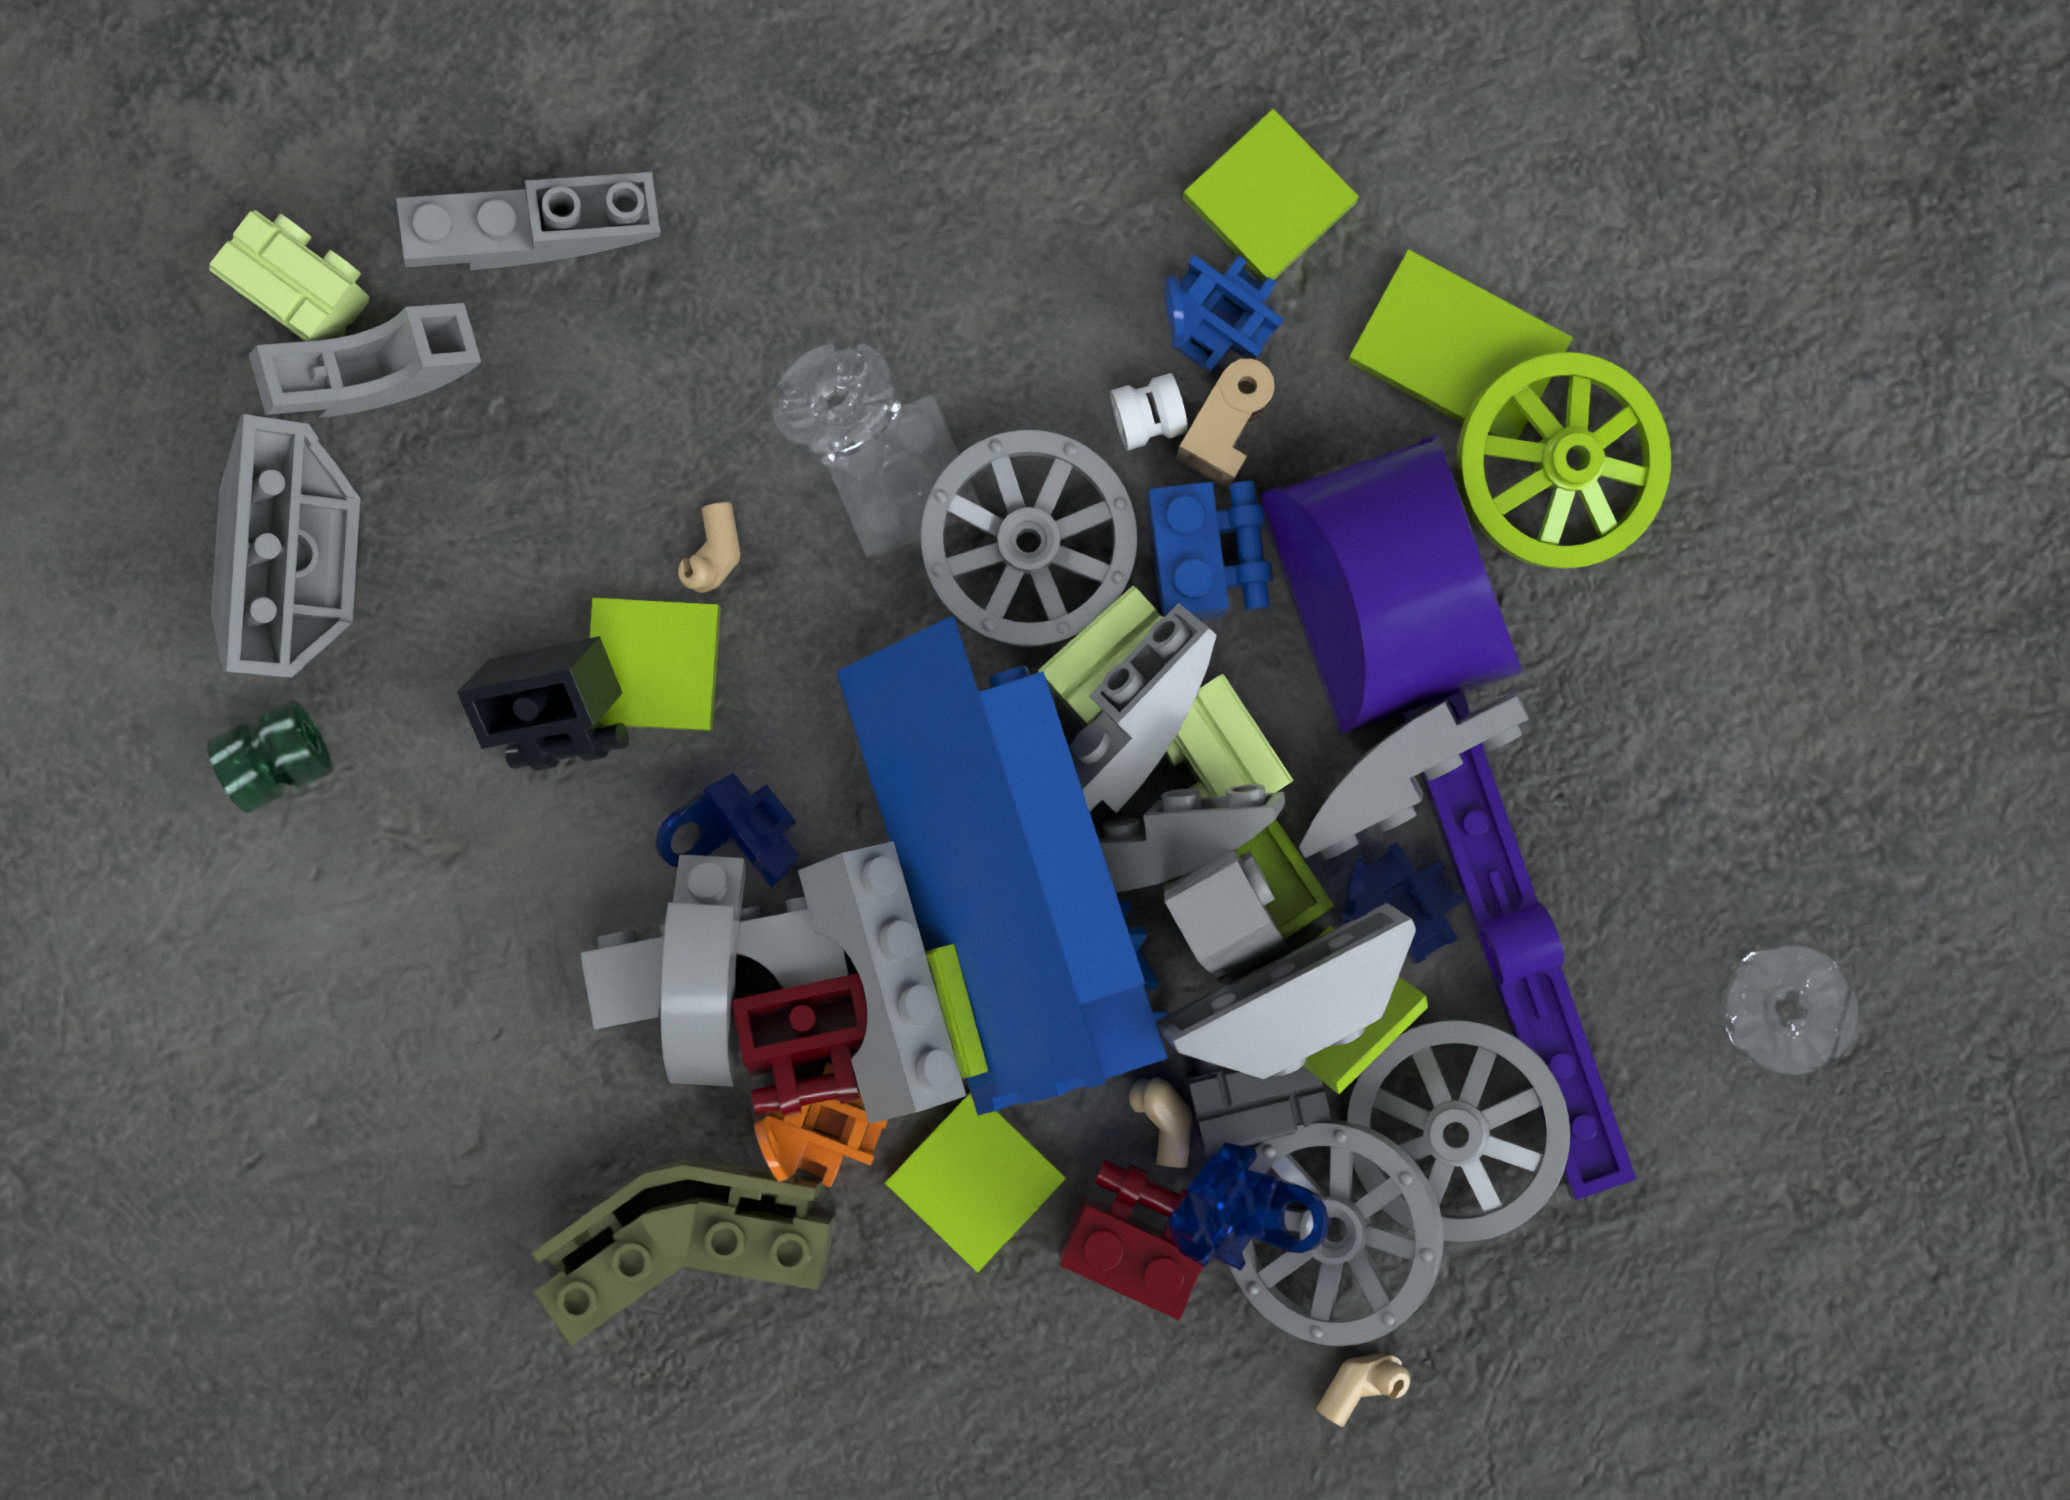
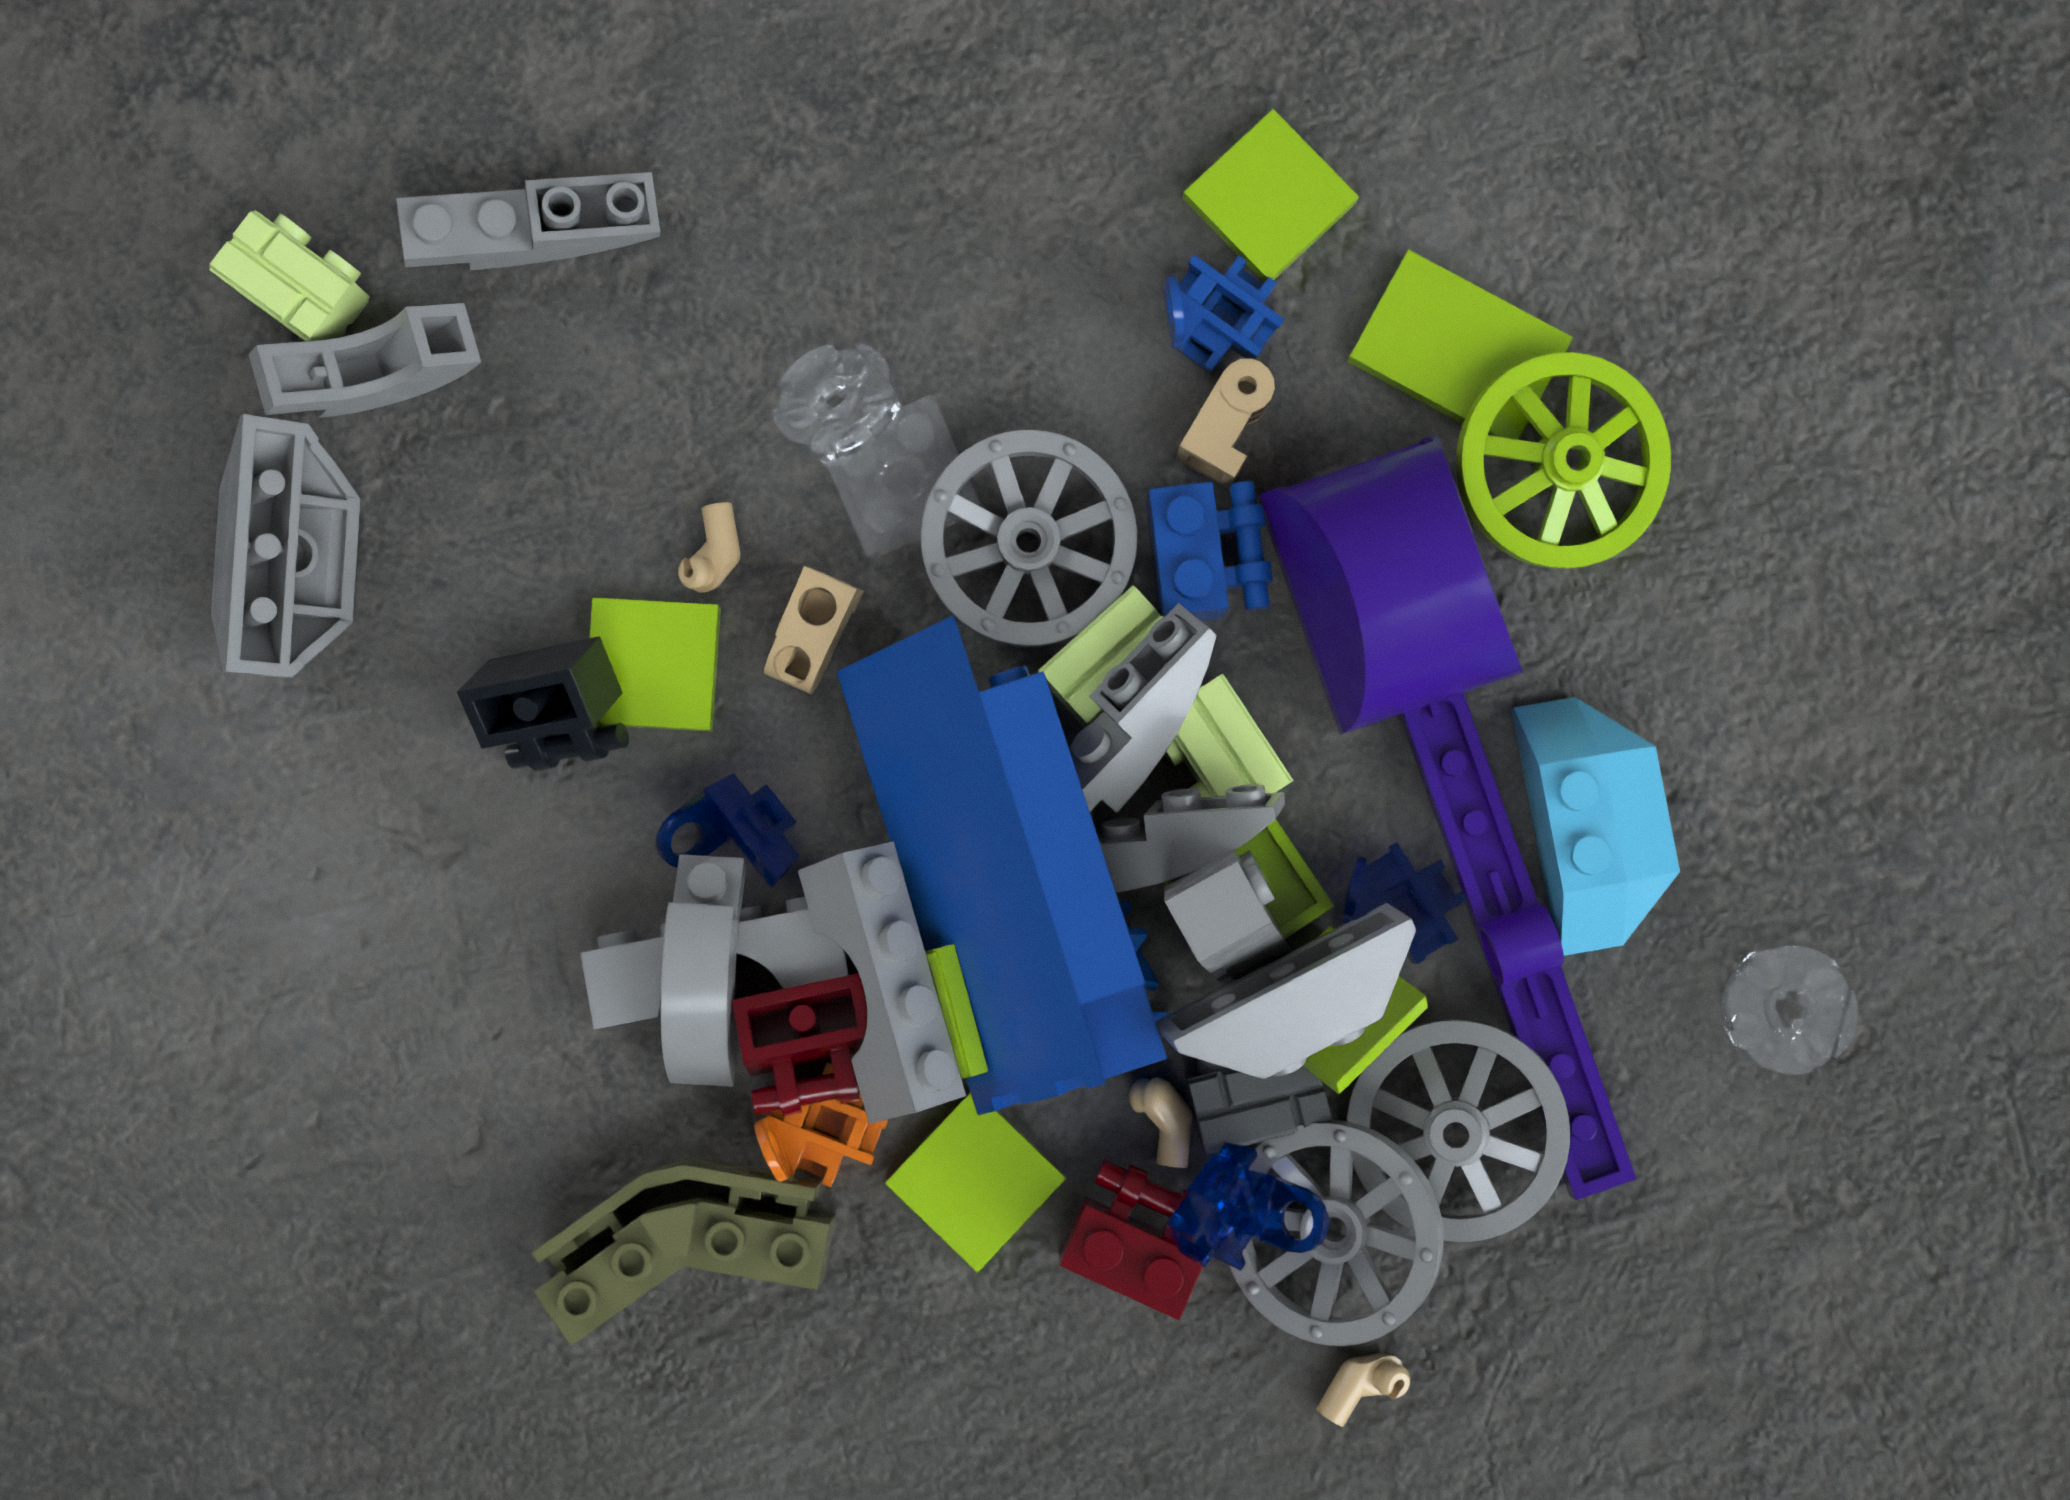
clear green wheel [207,700,333,813] -> none
white wheel [1110,373,1188,451] -> none
light grey slope [1299,691,1529,860] -> none
none -> tan leg [764,566,865,695]
none -> medium azure wedge [1511,697,1680,956]

